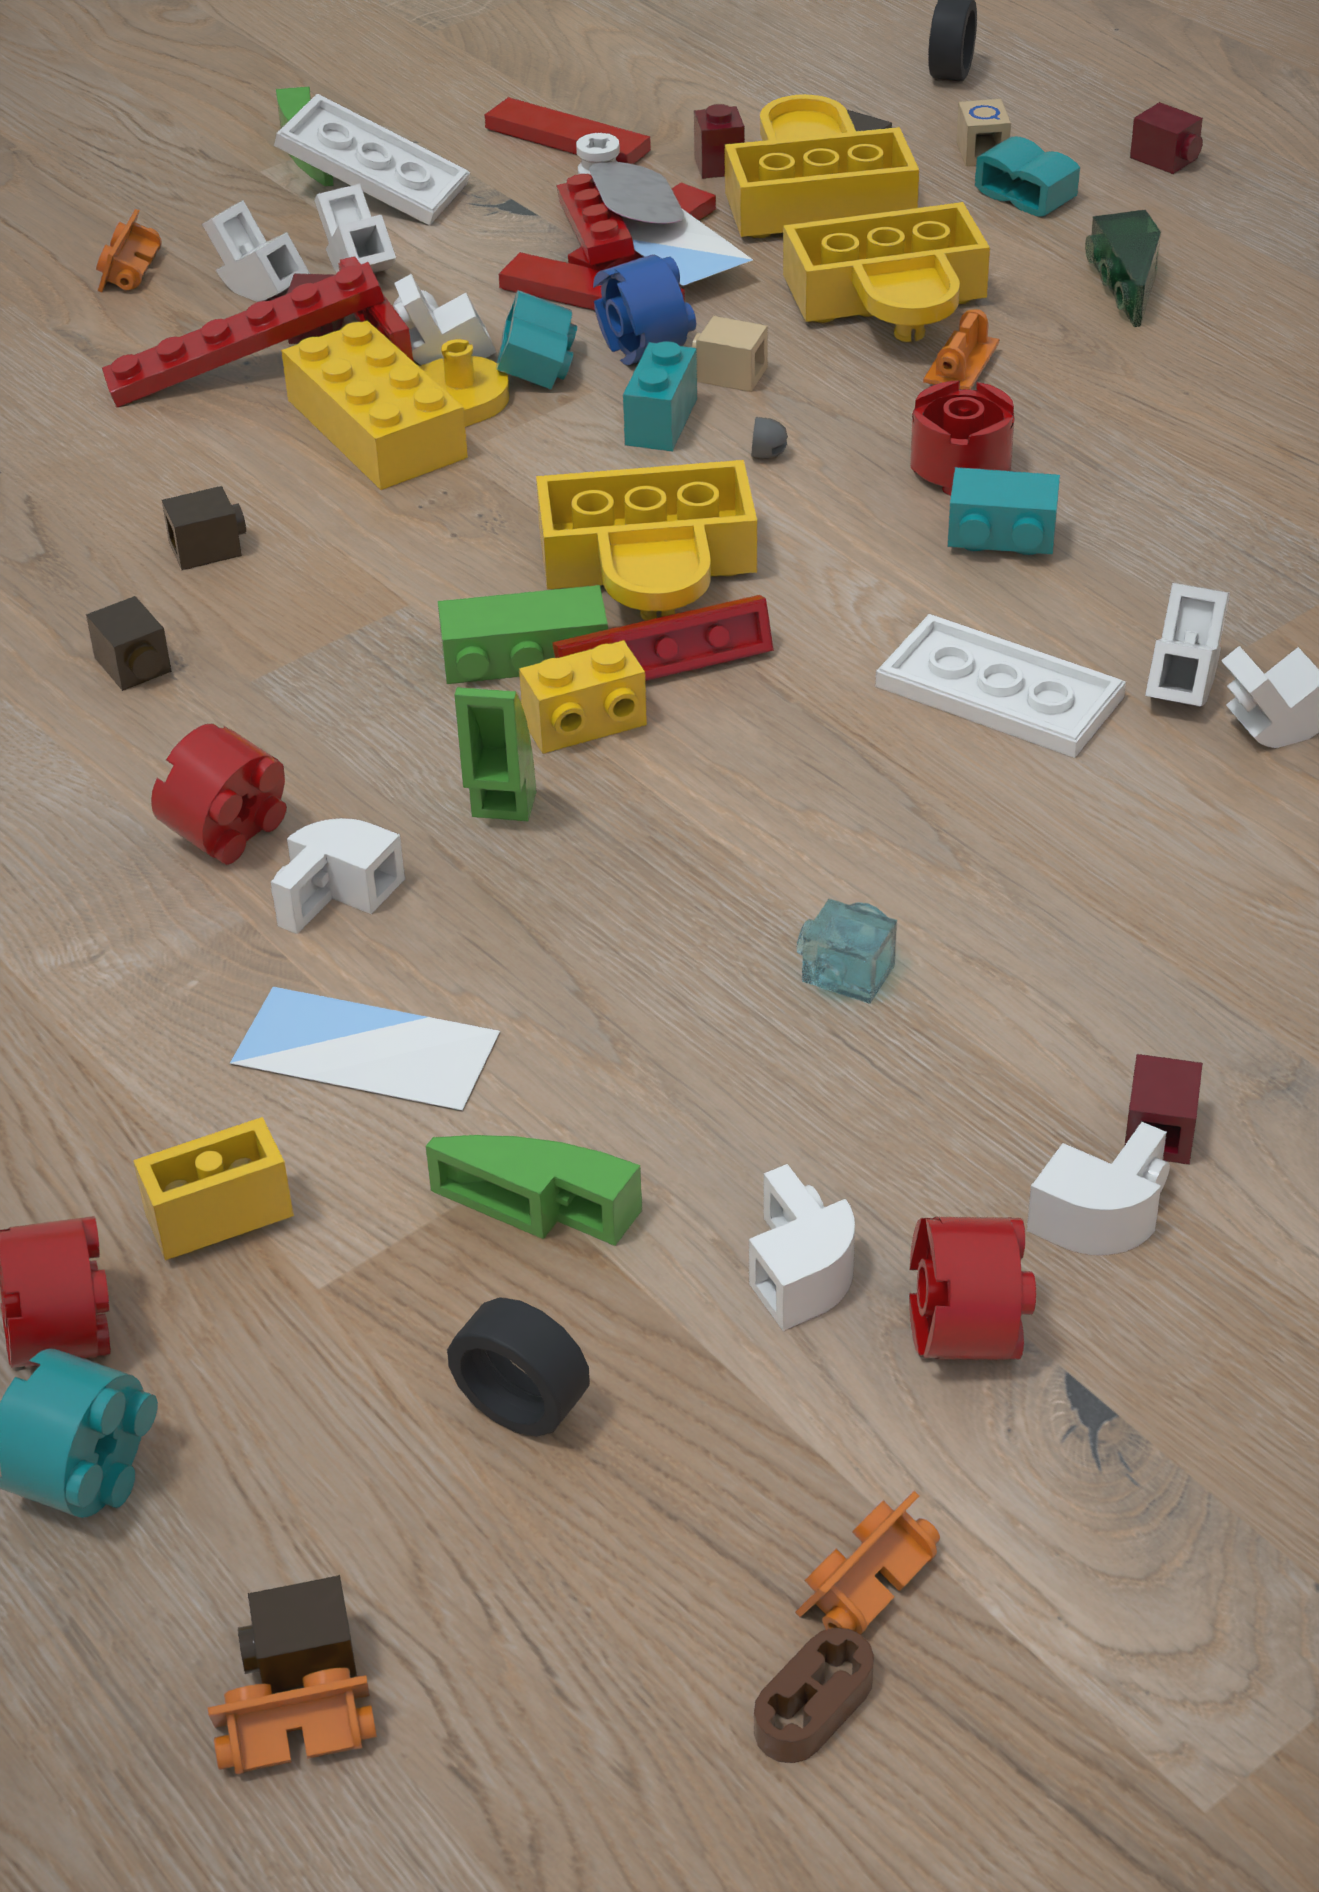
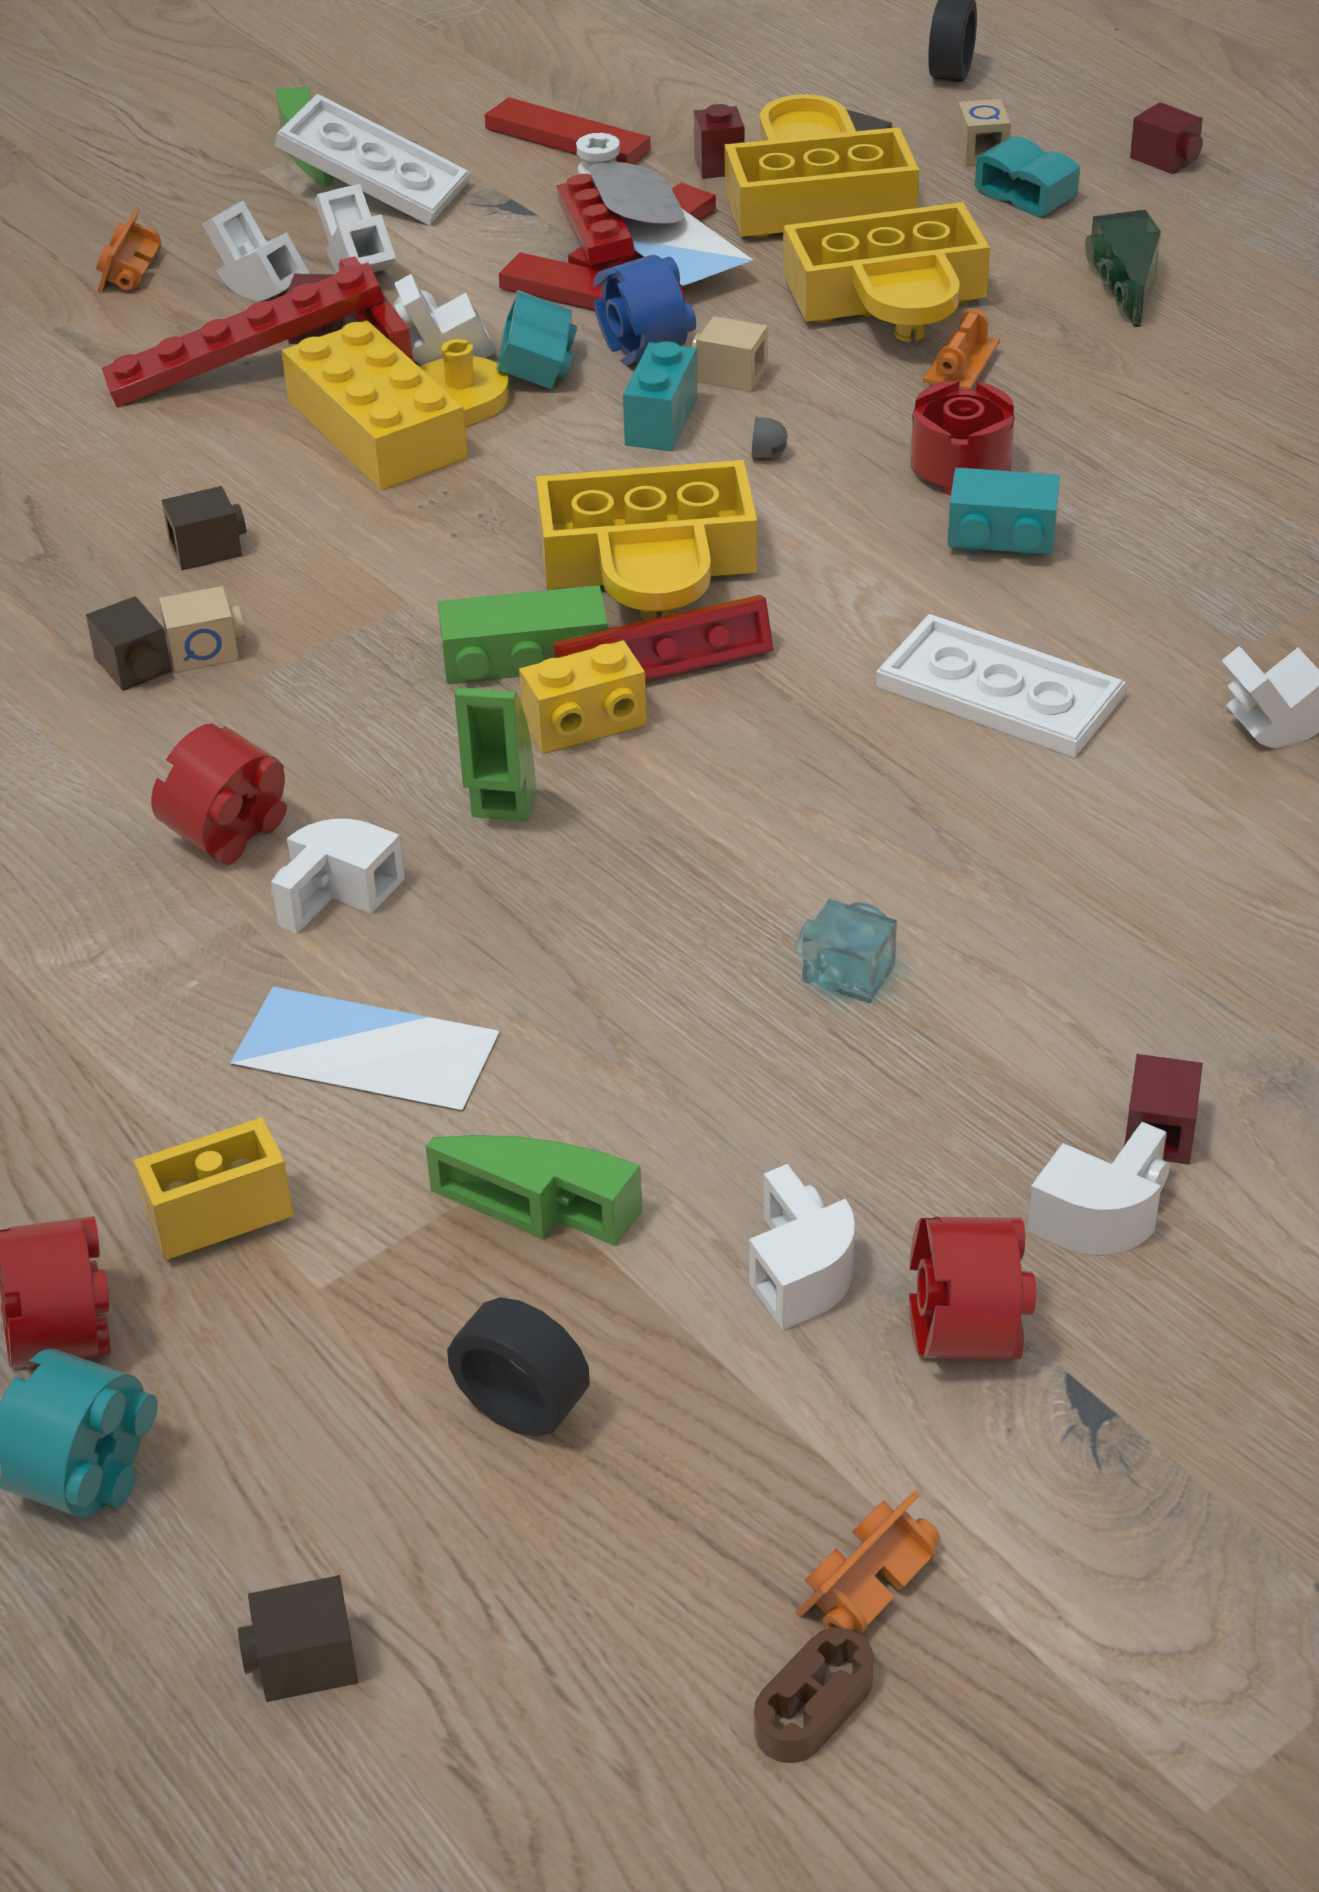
orange hinge [208,1668,377,1775] -> none
white brick [1145,583,1230,706] -> none
none -> tan brick [159,586,245,672]

